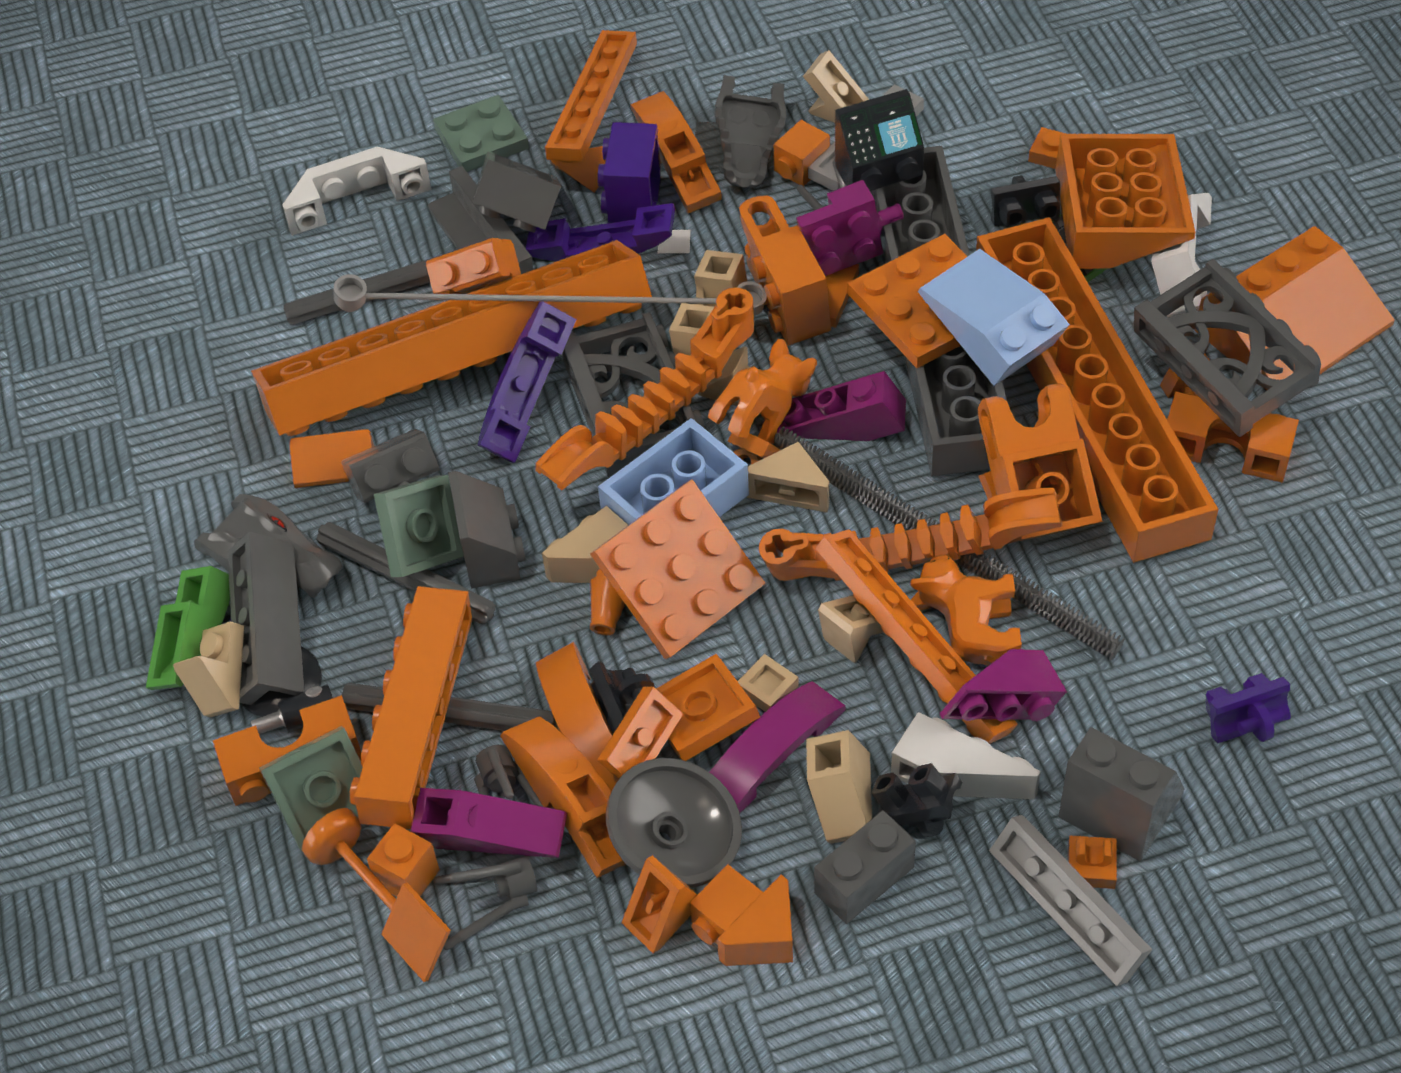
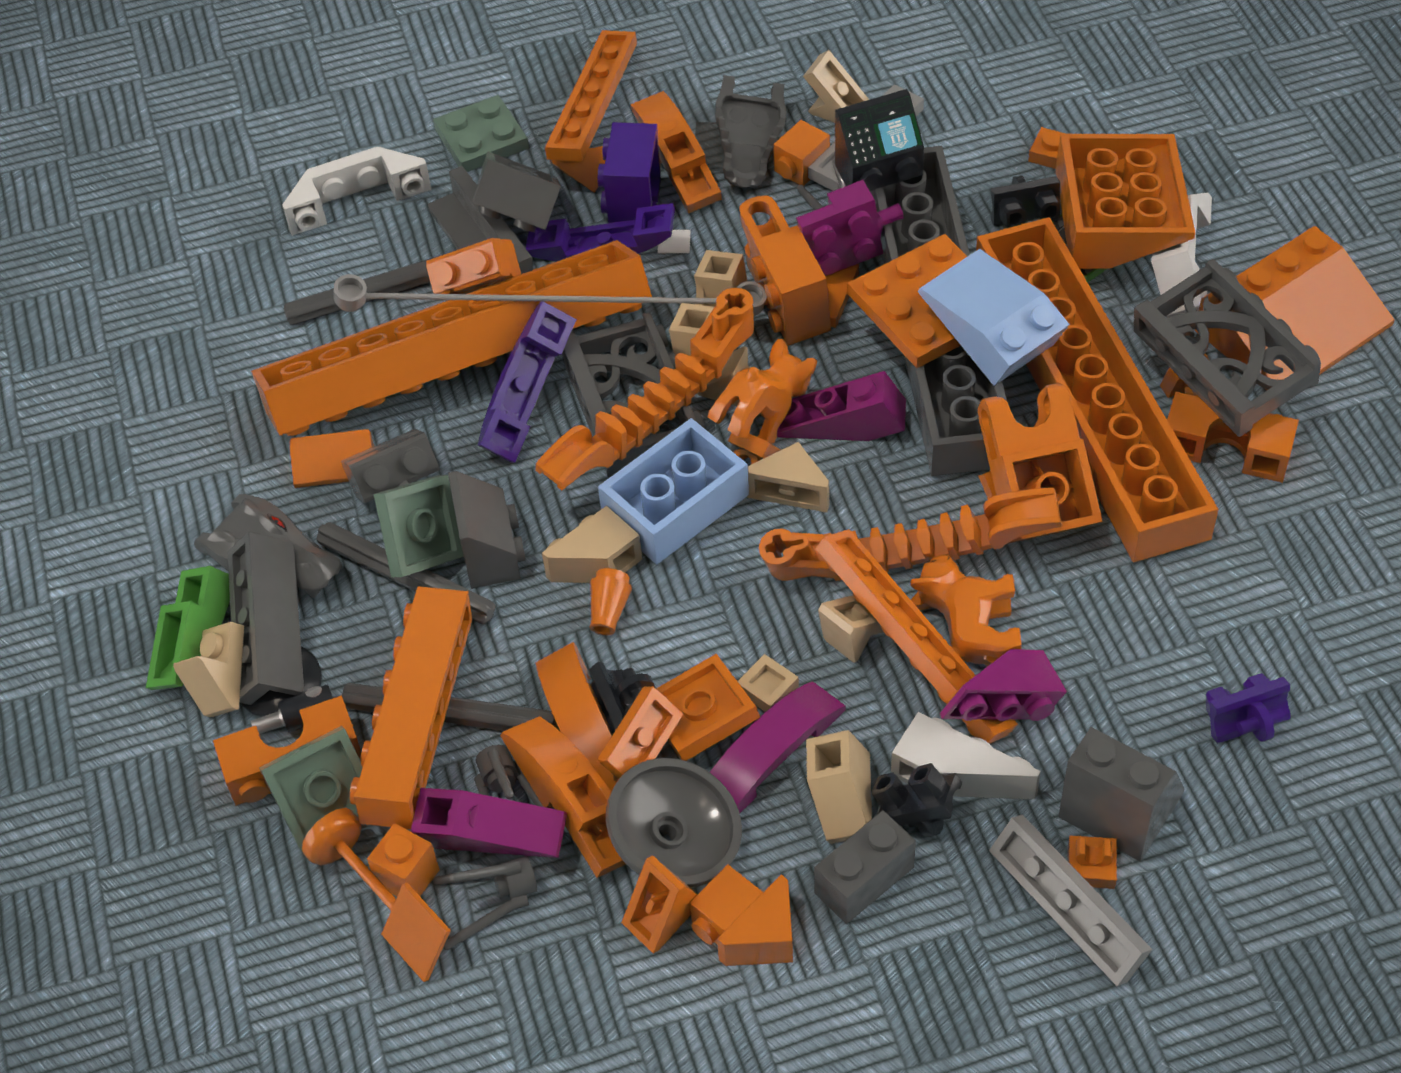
orange plate [590,479,766,659] -> none
dark grey axle [773,426,1125,660] -> none

